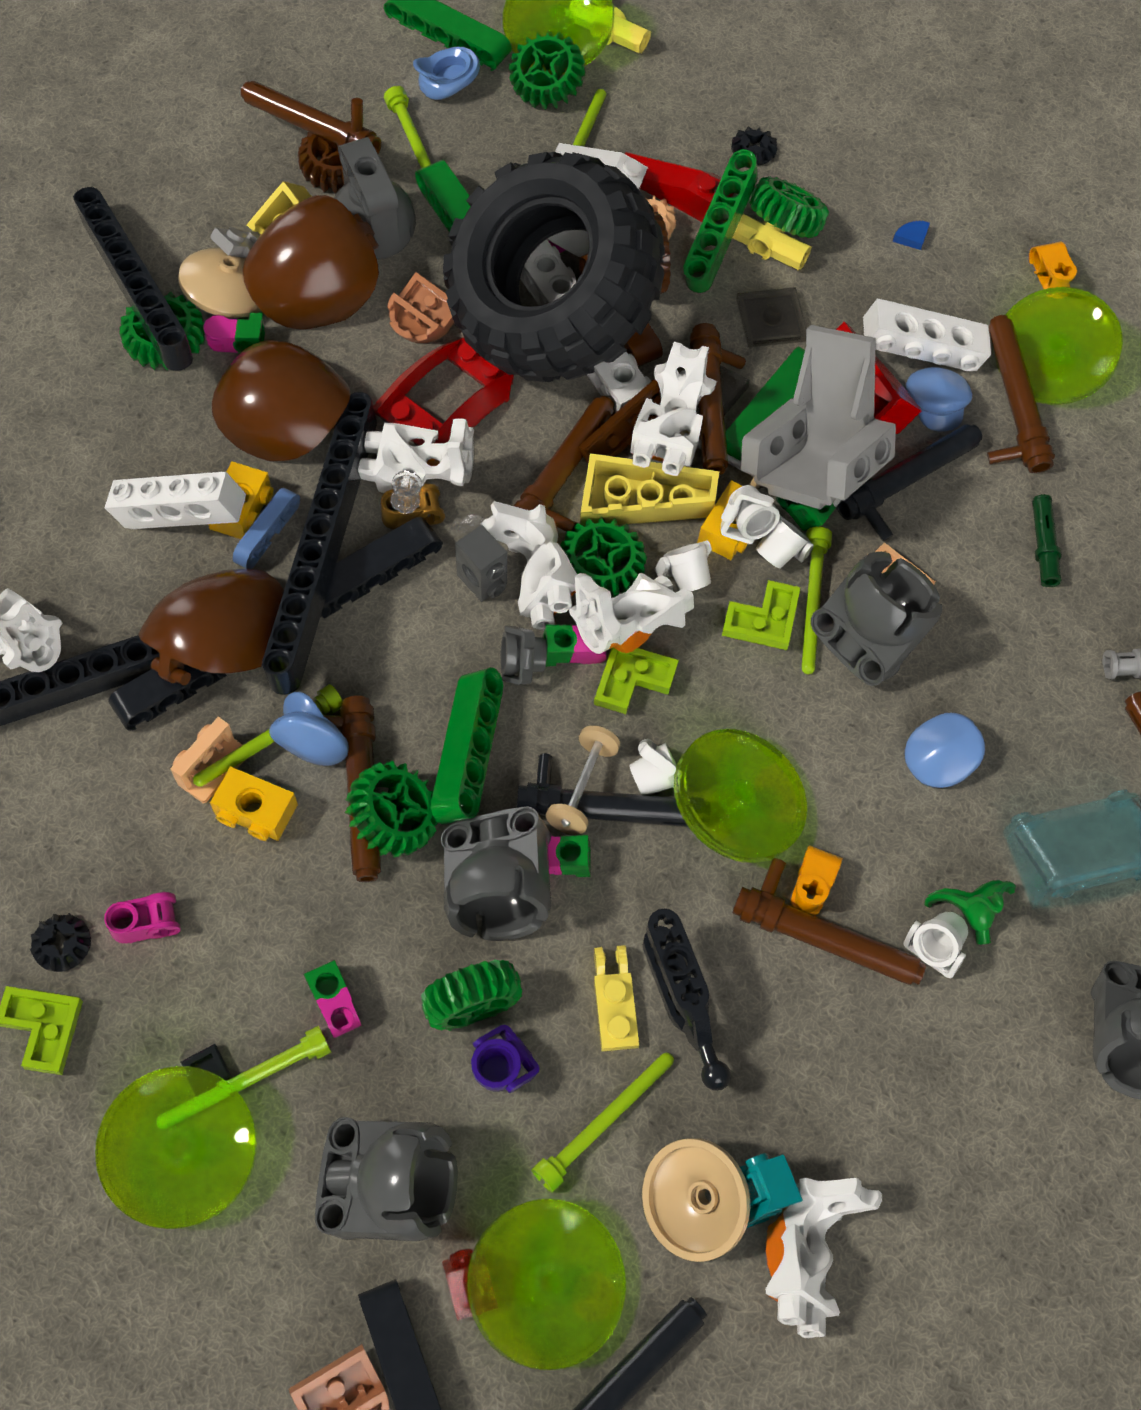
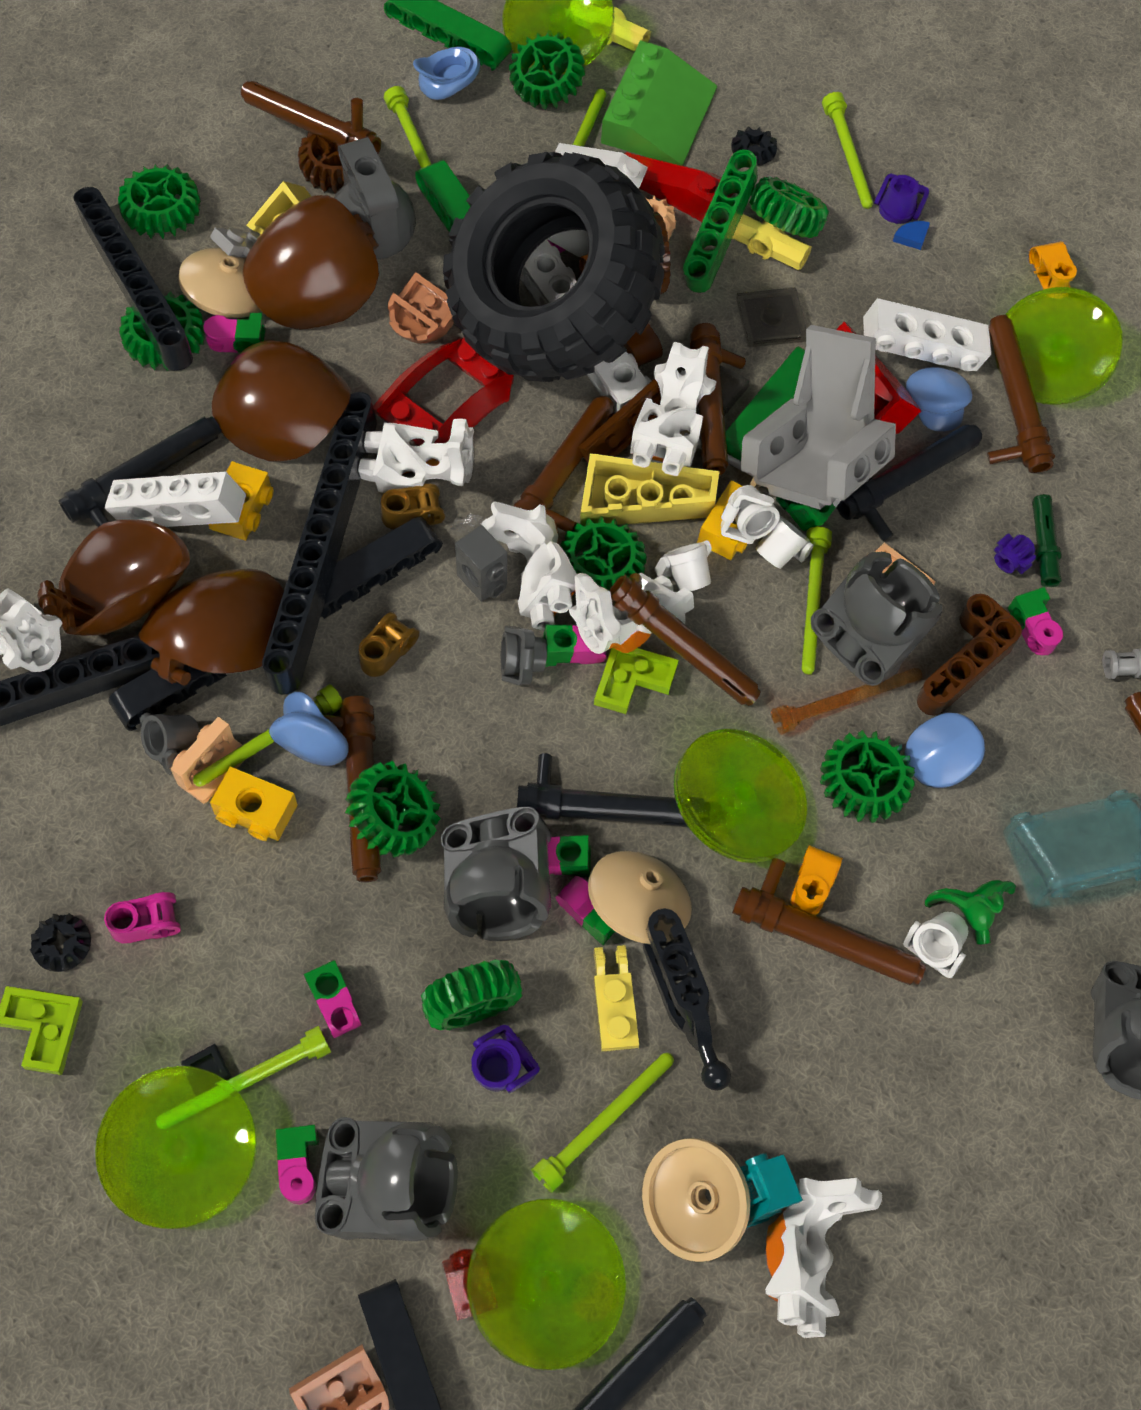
medium blue beam [233,488,300,569] -> none
clear bush [391,470,422,514] -> none
green beam [431,667,503,825] -> none
tan axle [546,726,620,835] -> none
white piece [629,738,684,795] -> none
lime plate [722,580,801,650] -> none
none -> reddish brown piece [37,520,190,636]
none -> black cylinder [58,416,221,527]
none -> green gear [118,163,201,239]
none -> dark grey piece [140,713,200,775]
none -> leg [276,1125,319,1205]
none -> pearl gold piece [359,612,419,677]
none -> dark pink leg [555,876,616,945]
none -> tan dish [588,851,692,944]
none -> bright green slope [601,40,717,166]
none -> reddish brown cylinder [609,573,761,706]
none -> clear orange piece [771,668,923,735]
none -> green gear [820,730,915,823]
none -> lime piece [822,92,873,209]
none -> dark purple piece [874,174,929,224]
none -> reddish brown beam [917,593,1022,716]
none -> dark purple gear [994,533,1036,575]
none -> leg [1007,587,1063,656]

